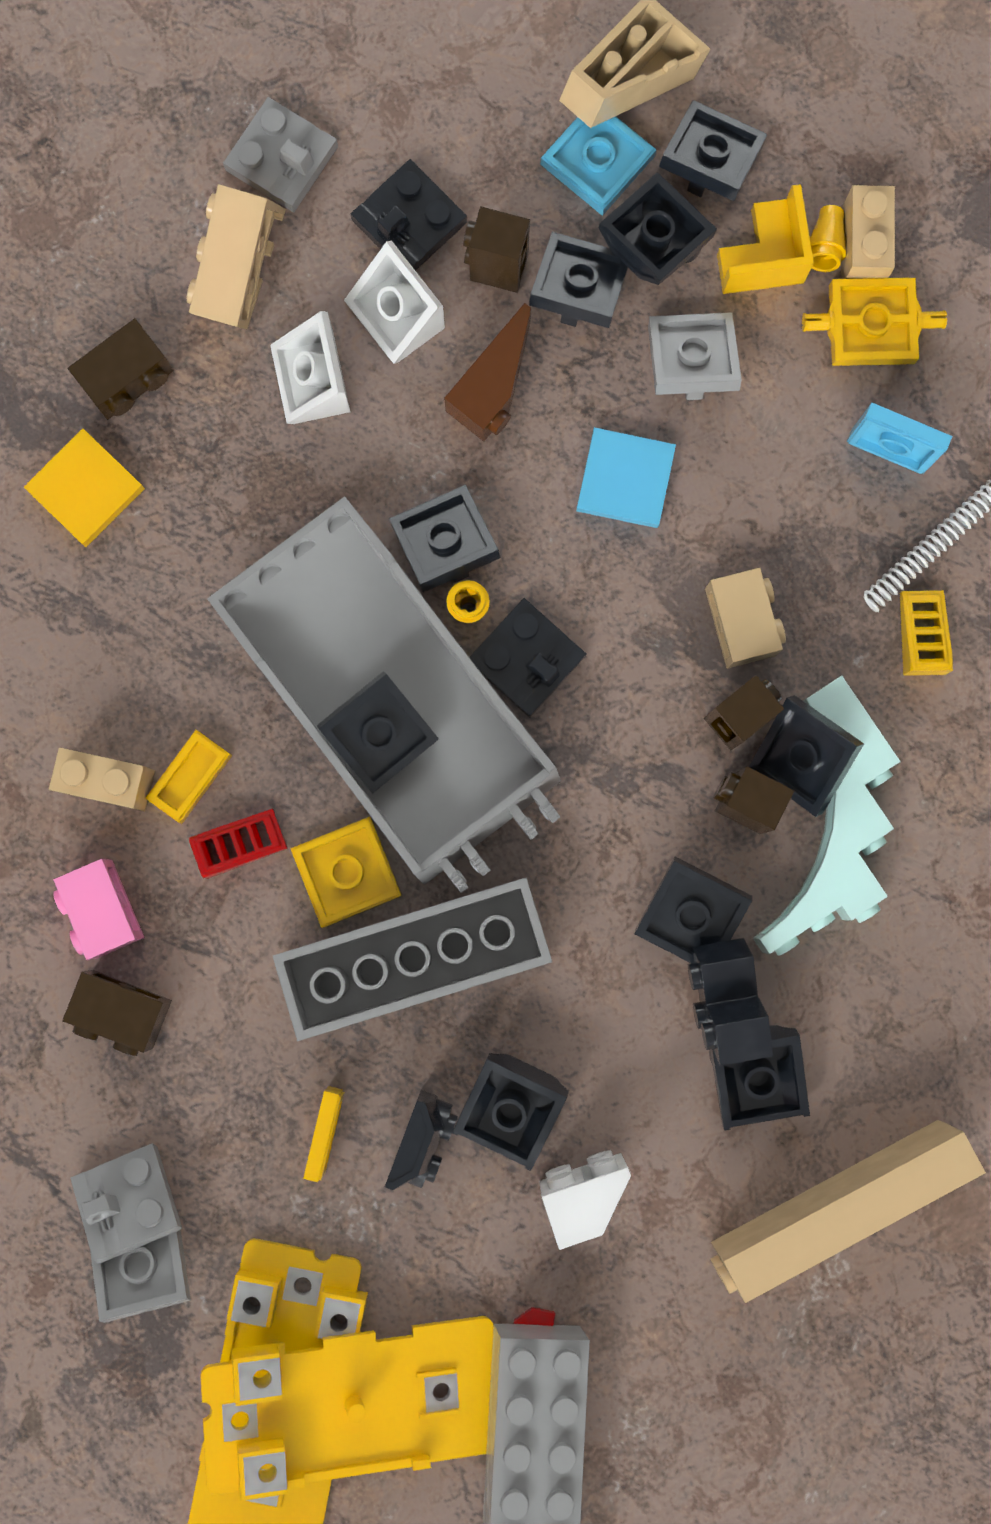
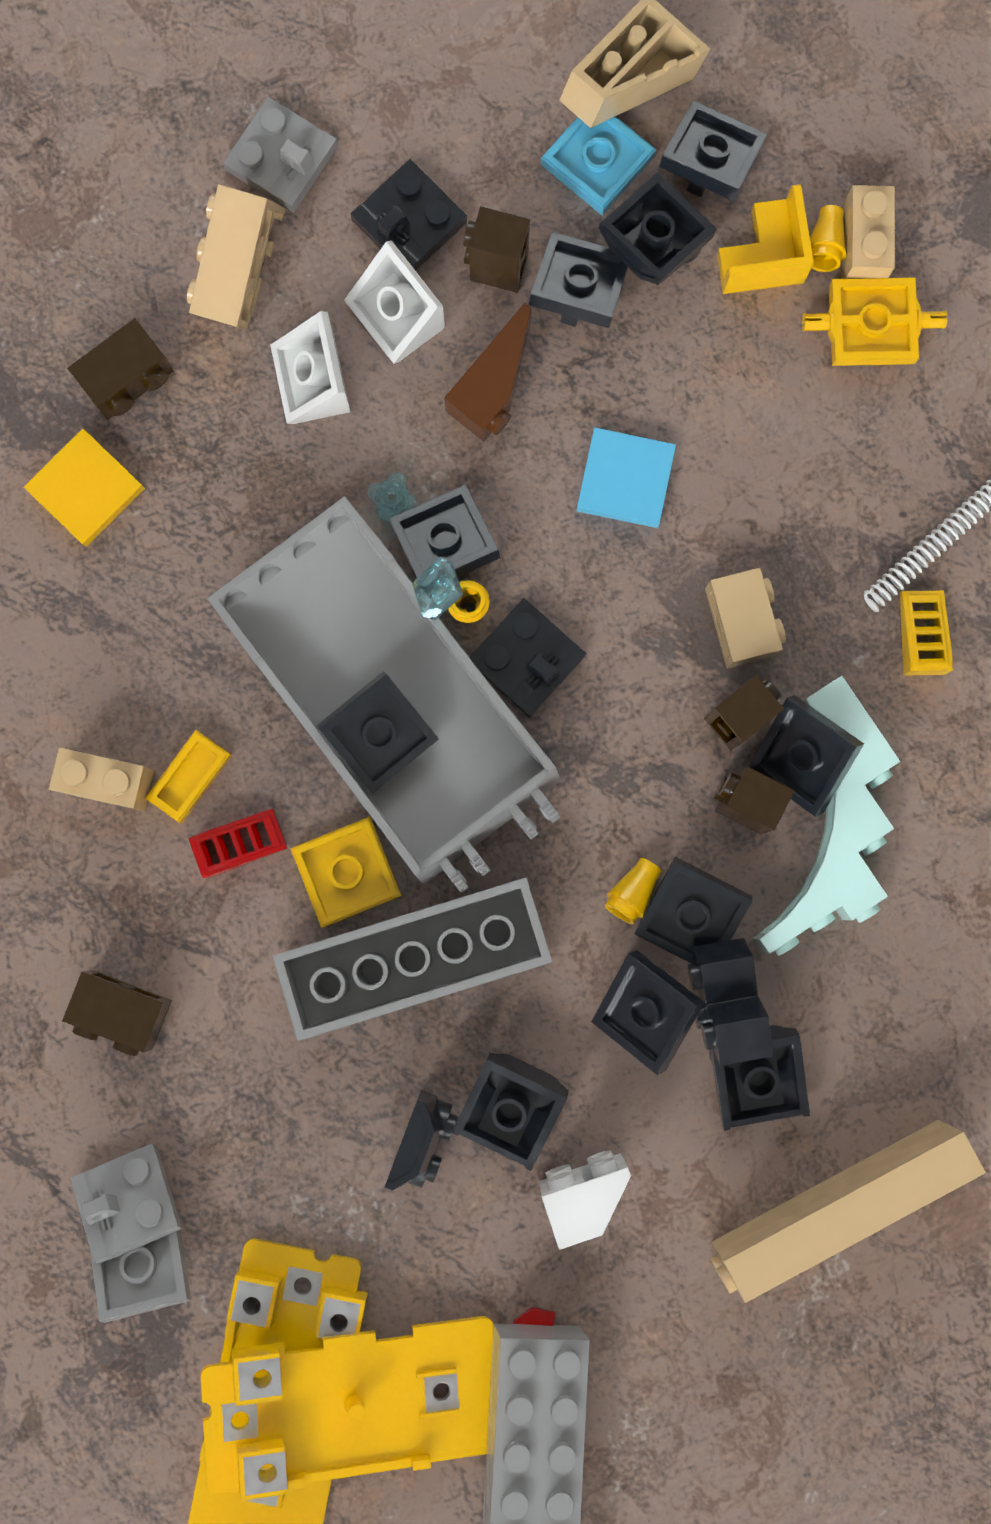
bright pink brick [53,859,144,960] -> none
yellow tile [303,1086,345,1182] -> none
light grey hinge [648,313,742,400] -> none
medium azure tile [847,403,953,474] -> none
none -> clear light blue plate [367,472,416,521]
none -> clear light blue plate [412,557,463,621]
none -> black hinge [591,950,705,1075]
none -> yellow cone [604,858,662,924]

